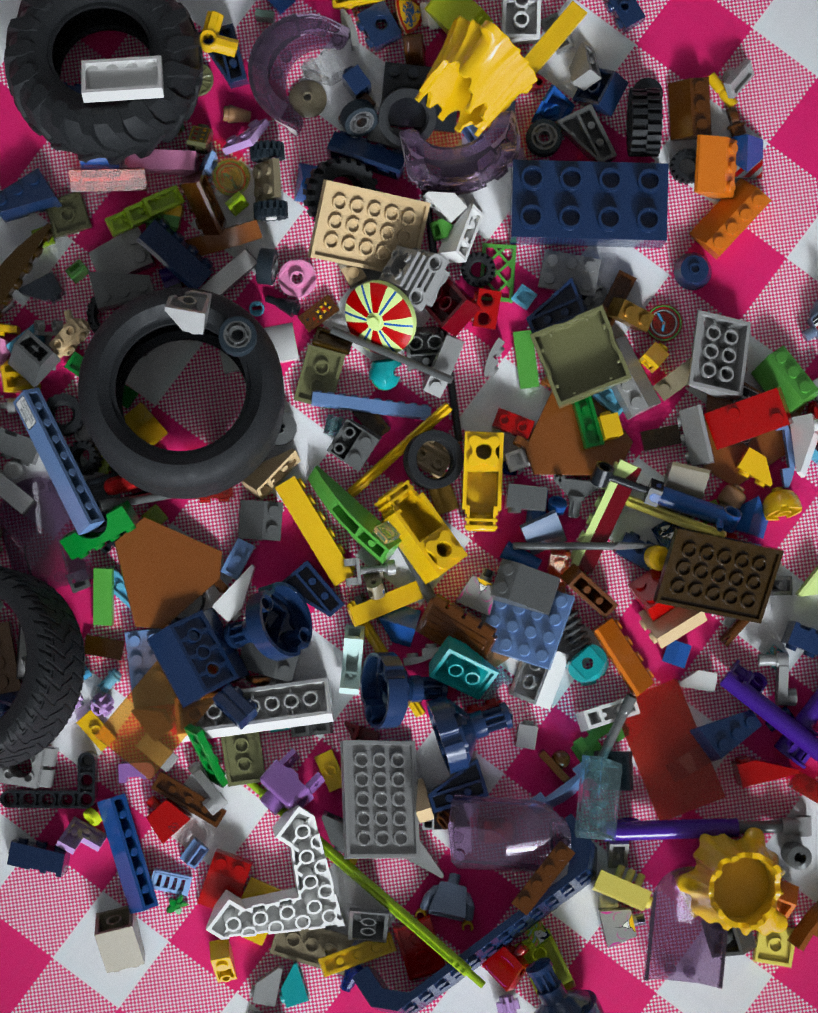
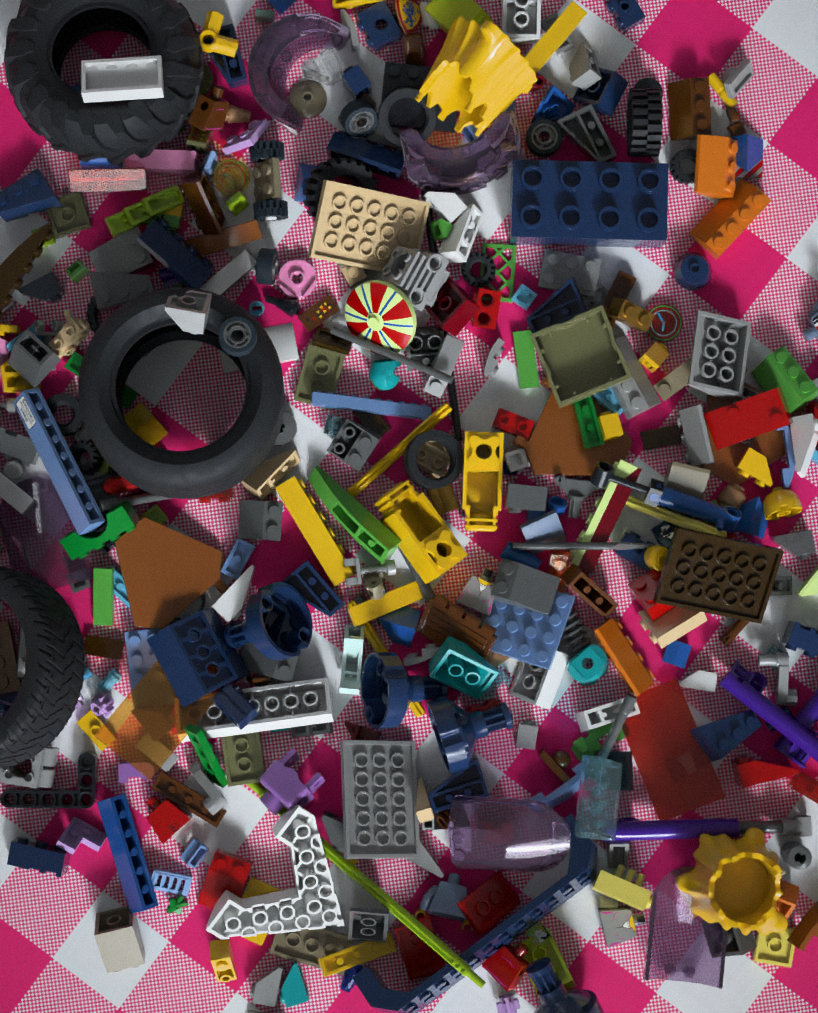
neon yellow tile [83,807,102,826] -> none
yellow plate [314,749,342,792] -> none
clear tile [373,521,401,544] -> none
reddish brown plate [511,840,575,916] -> none
none -> reddish brown torso [188,85,229,131]
none -> red tile [457,870,521,936]
none -> flat silver slope [770,530,816,559]

